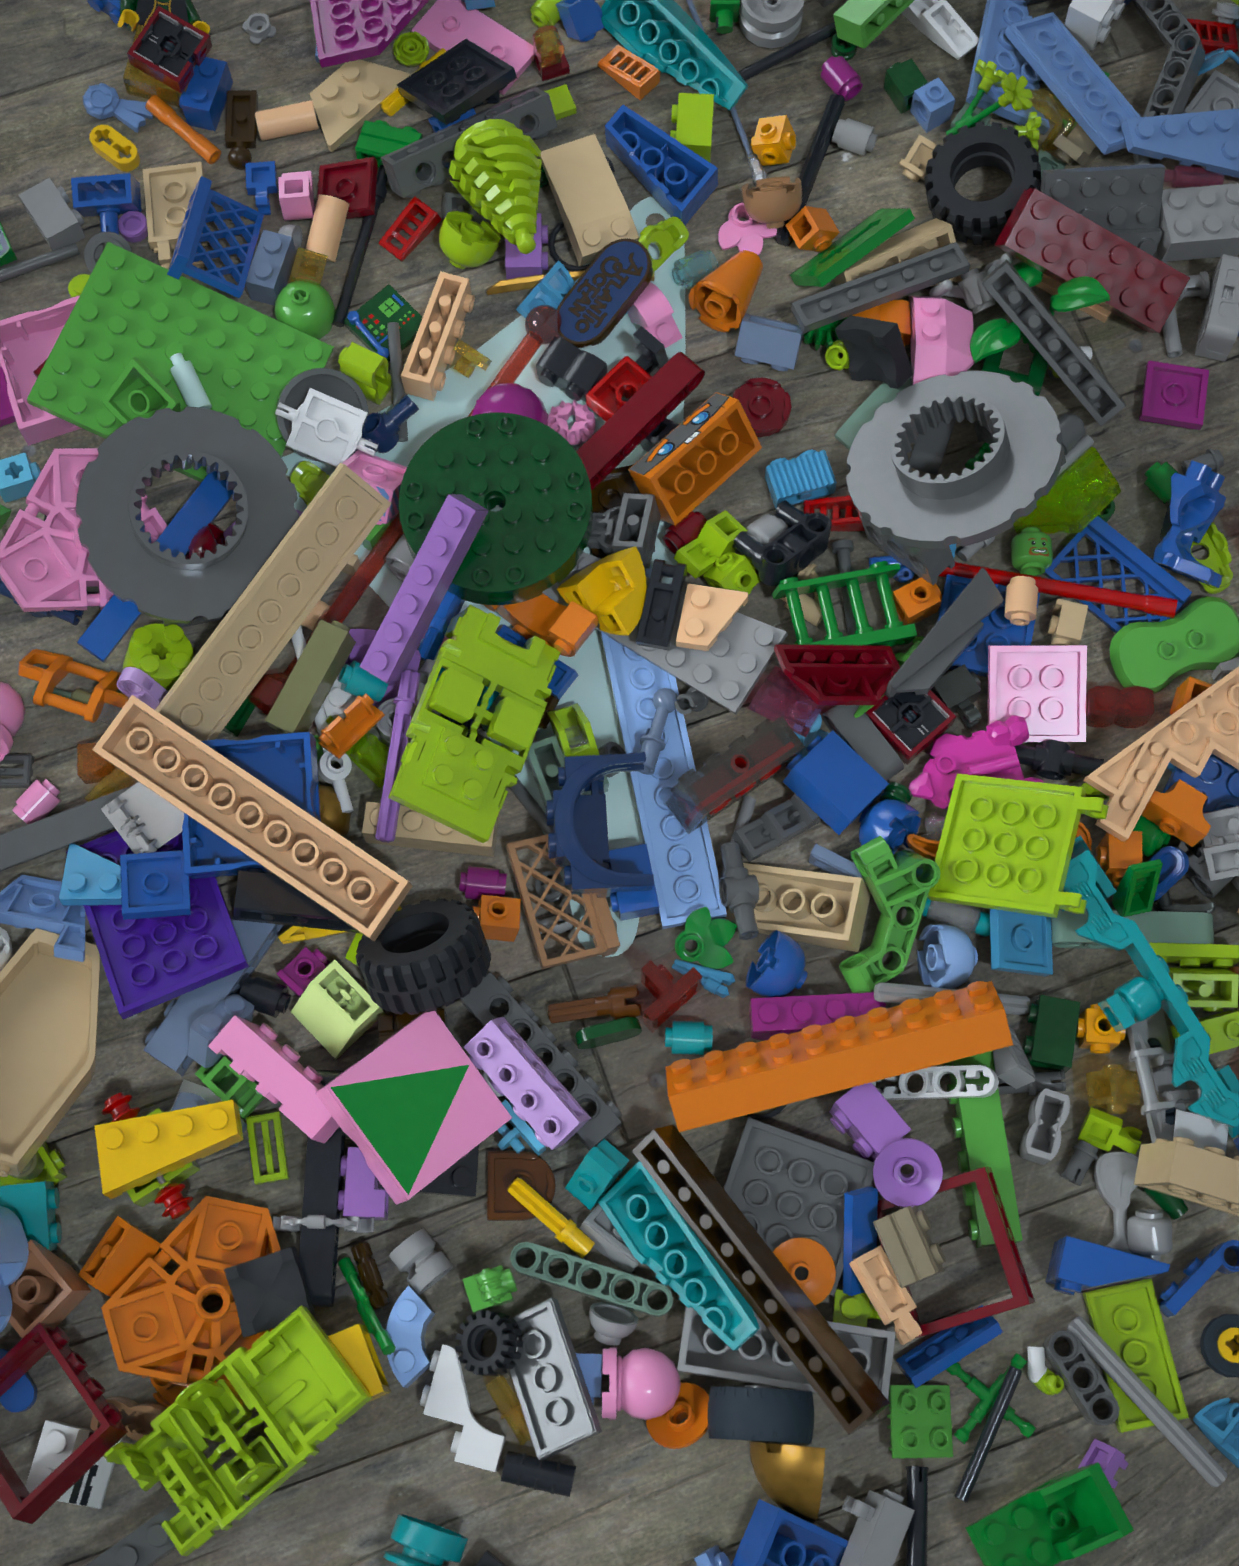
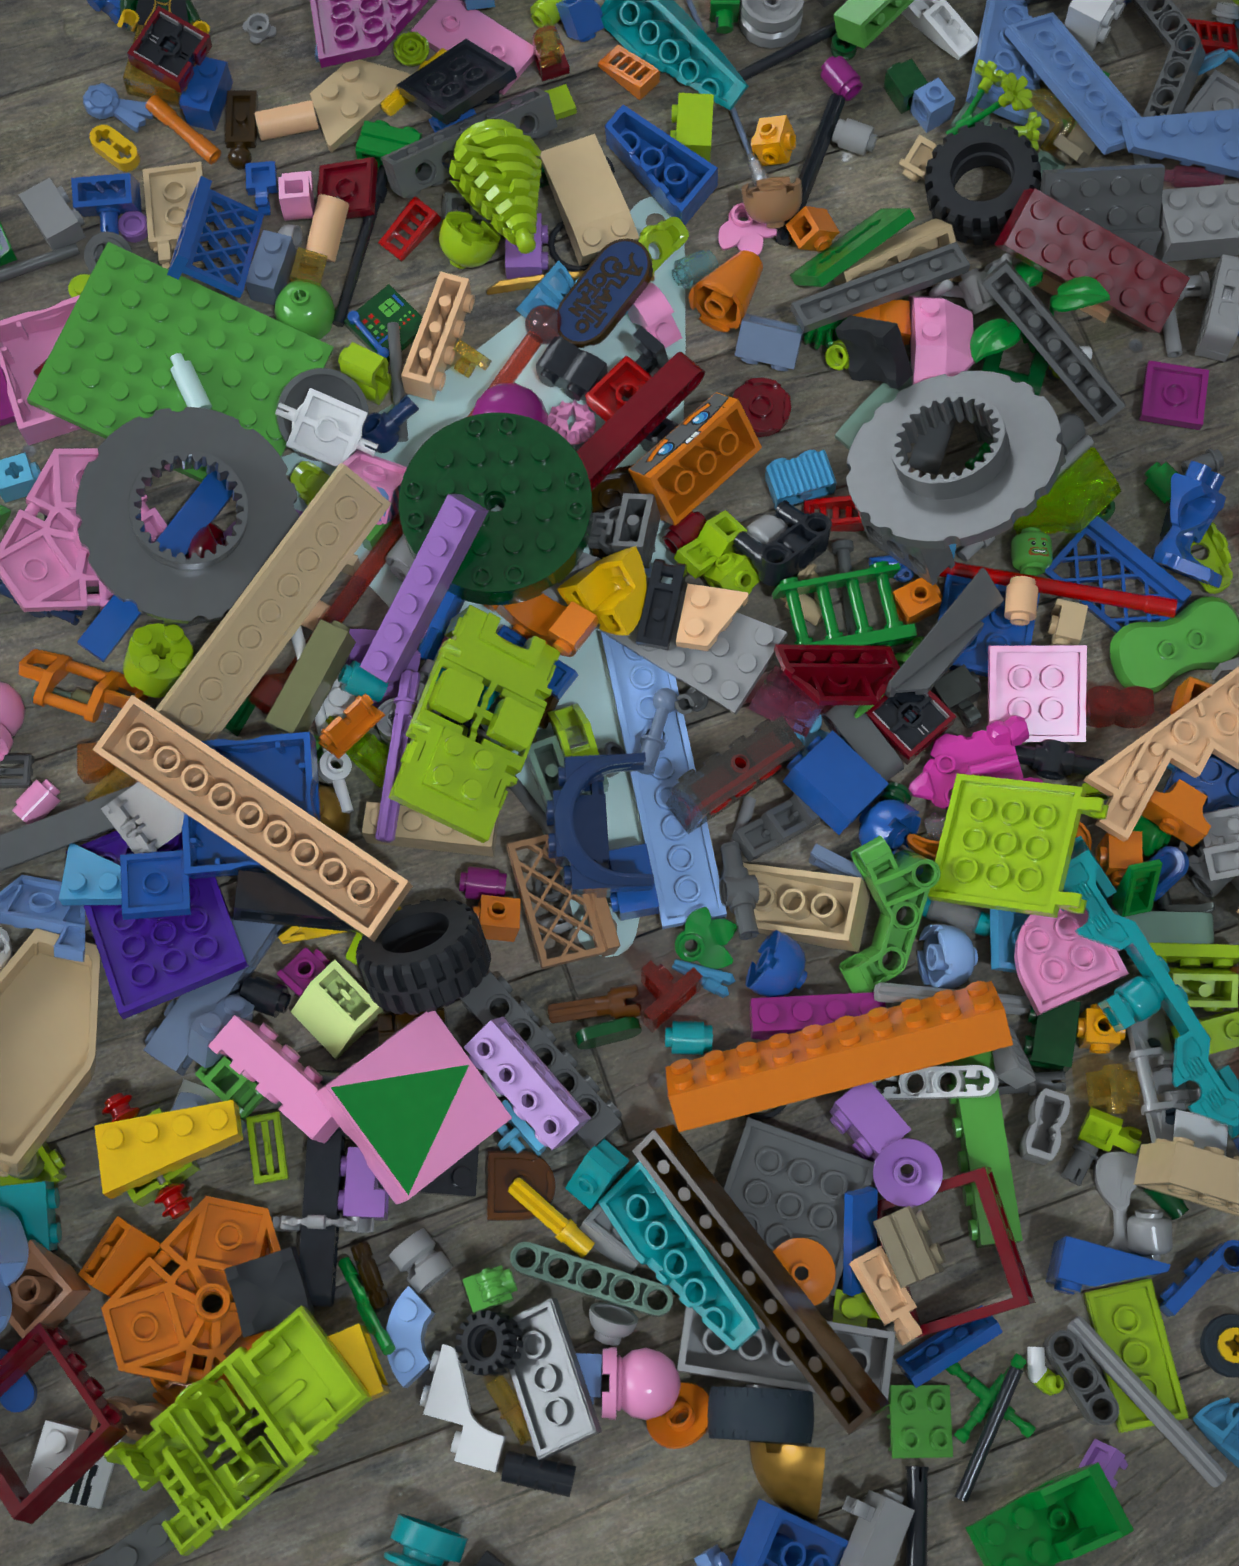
bright green slope [101,357,181,424] -> none
lavender piece [116,667,168,710] -> none
none -> bright pink plate [1015,909,1129,1016]

